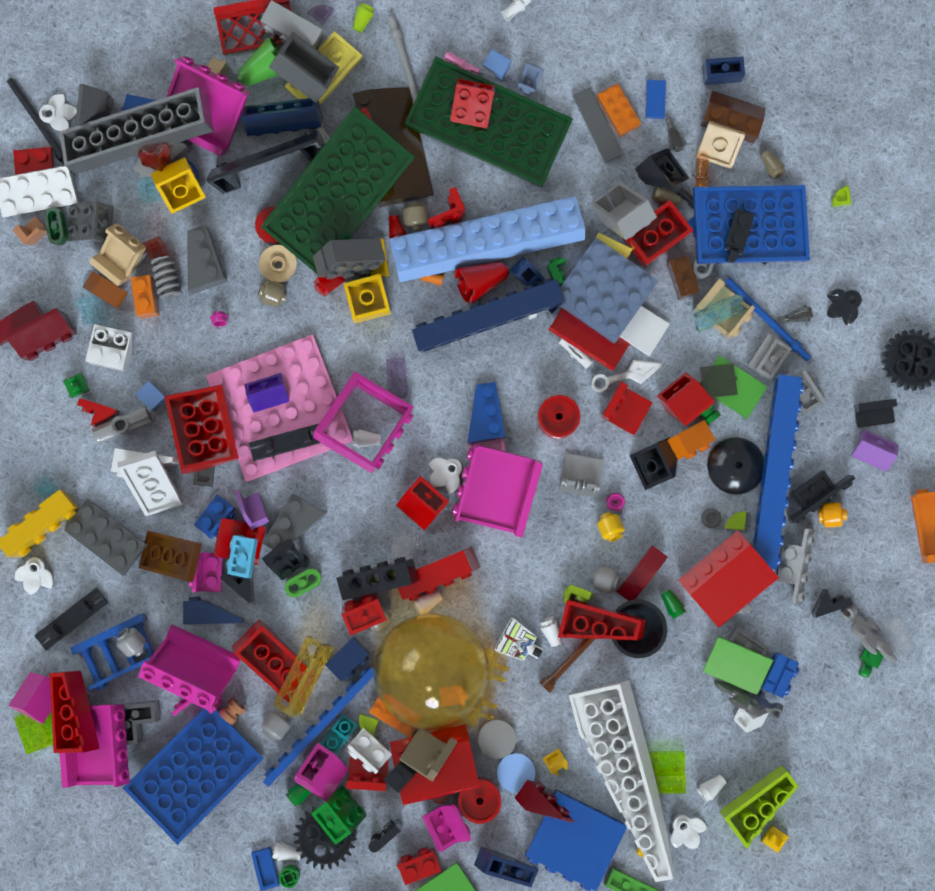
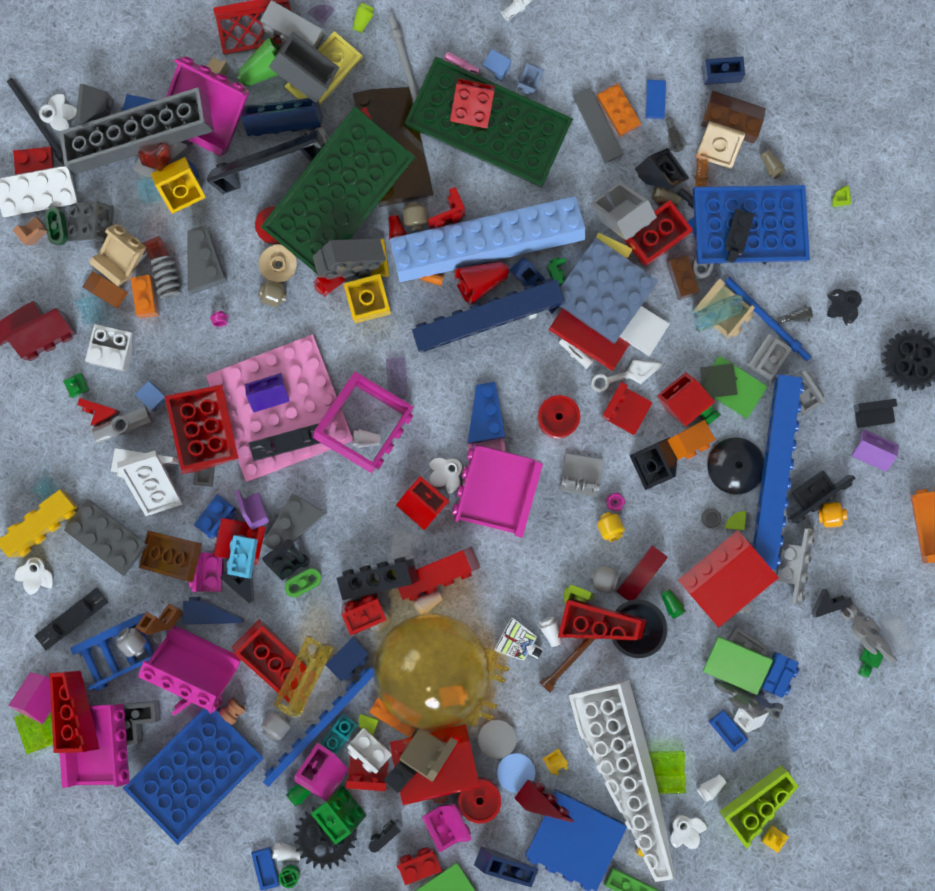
none -> dark orange slope [135,604,183,635]
none -> blue tile [708,709,748,752]

